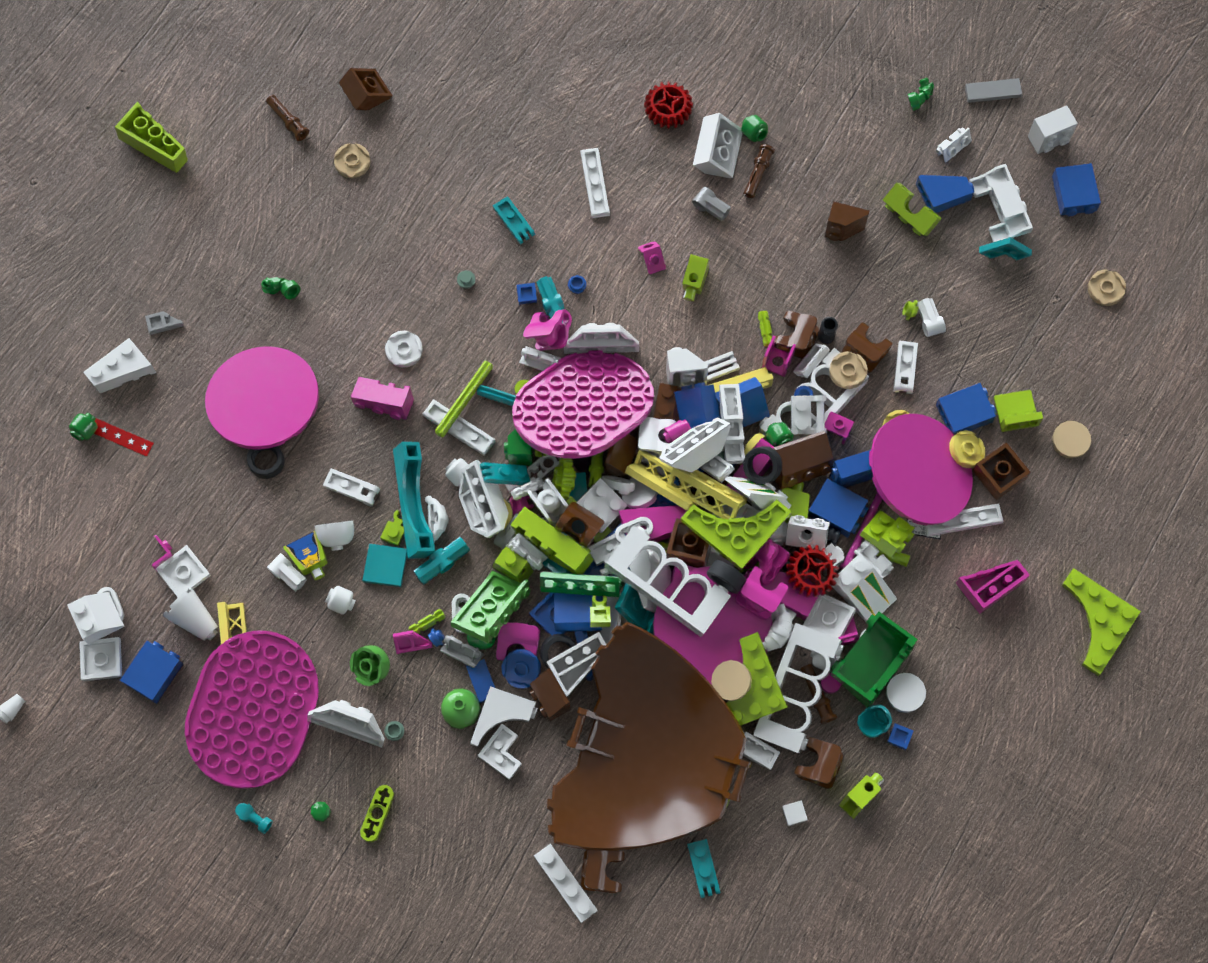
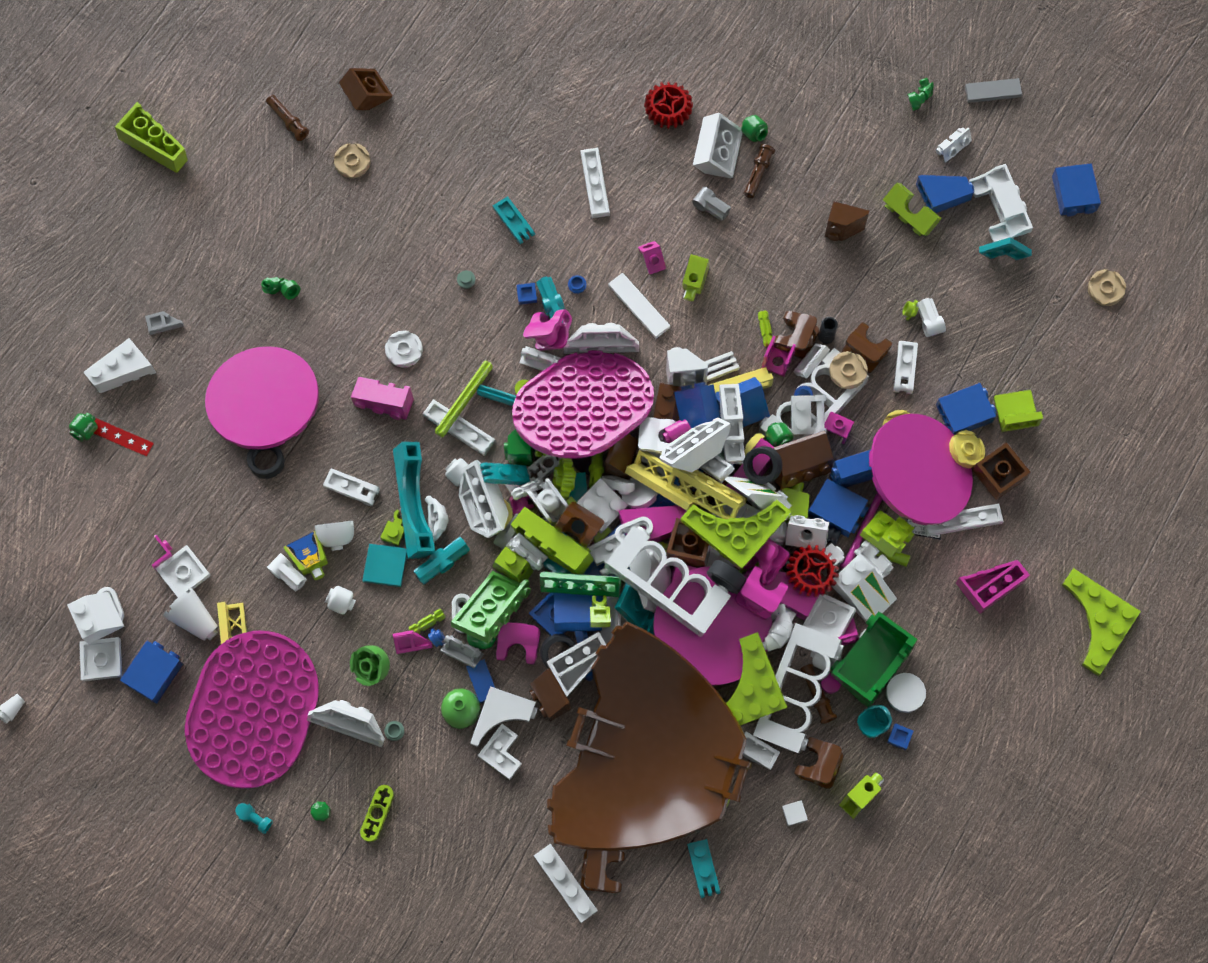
blue tile [501,649,541,688] -> none
tan tile [711,660,752,701] -> none
white brick [1028,106,1078,154] -> none
tan tile [1052,421,1091,459] -> none
none -> white tile [608,273,670,339]

